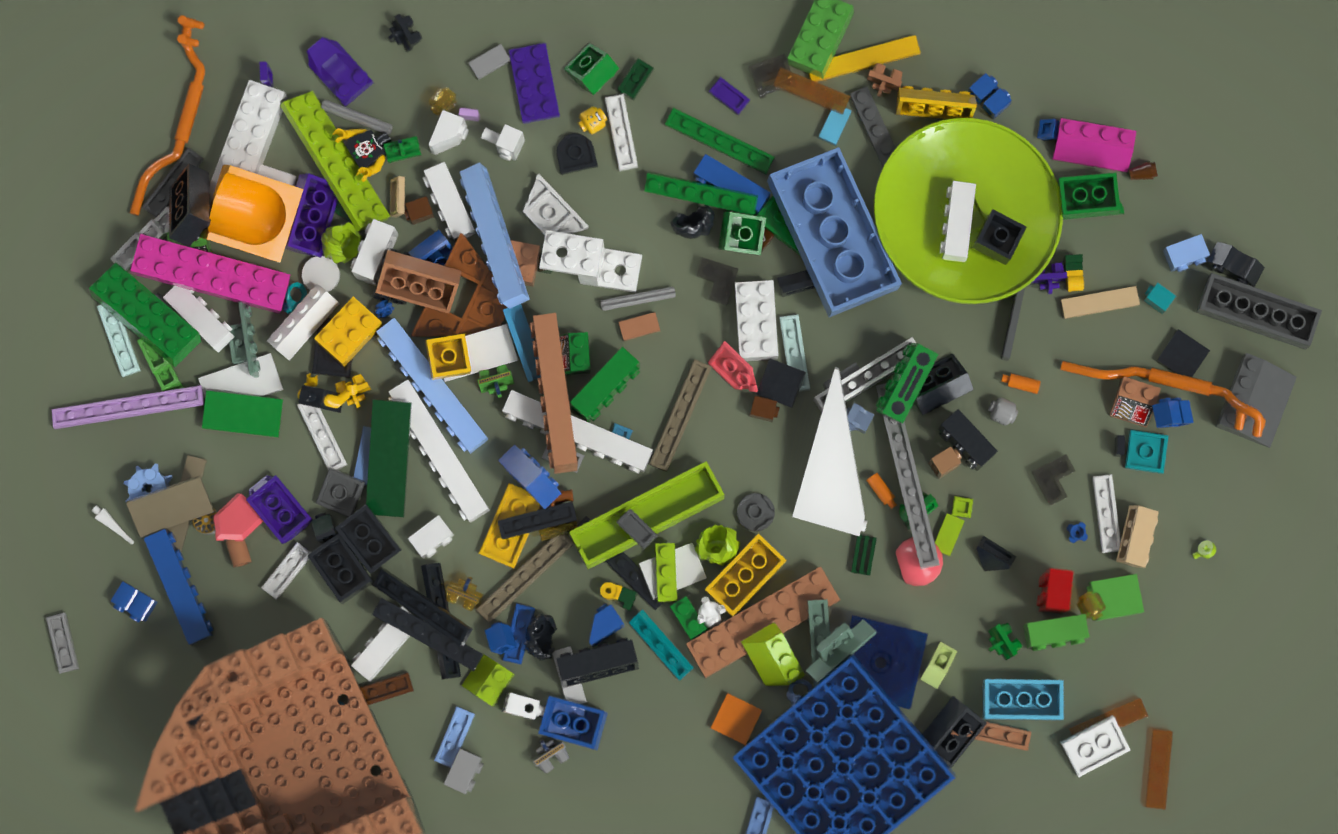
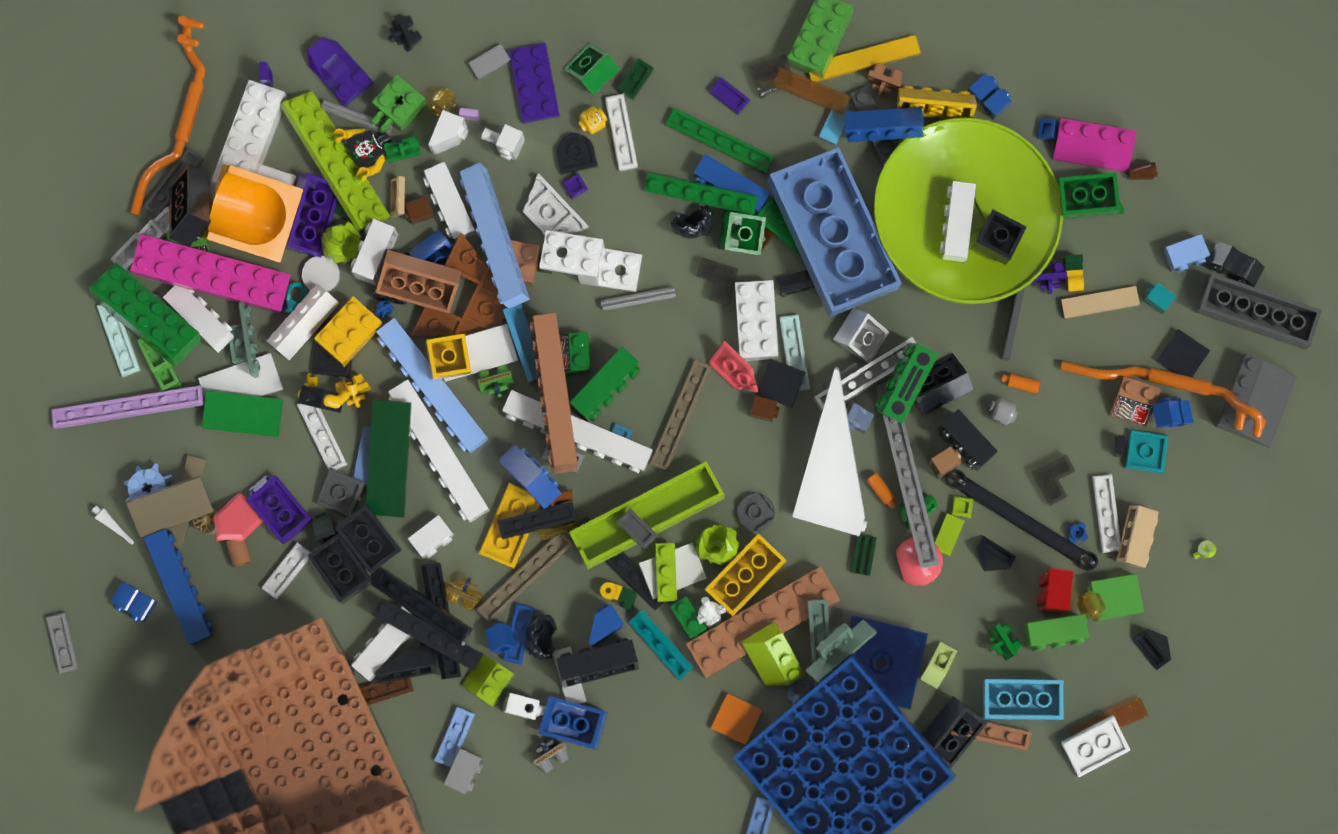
nougat tile [619,312,660,341] -> none
clear orange tile [1145,729,1173,810] -> none
none -> bright green hinge [371,75,427,133]
none -> black slope [375,644,436,683]
none -> dark purple tile [562,173,588,199]
none -> white slope [833,308,889,364]
none -> blue brick [845,107,924,142]
none -> black piece [946,470,1098,571]
none -> black slope [1132,629,1171,670]

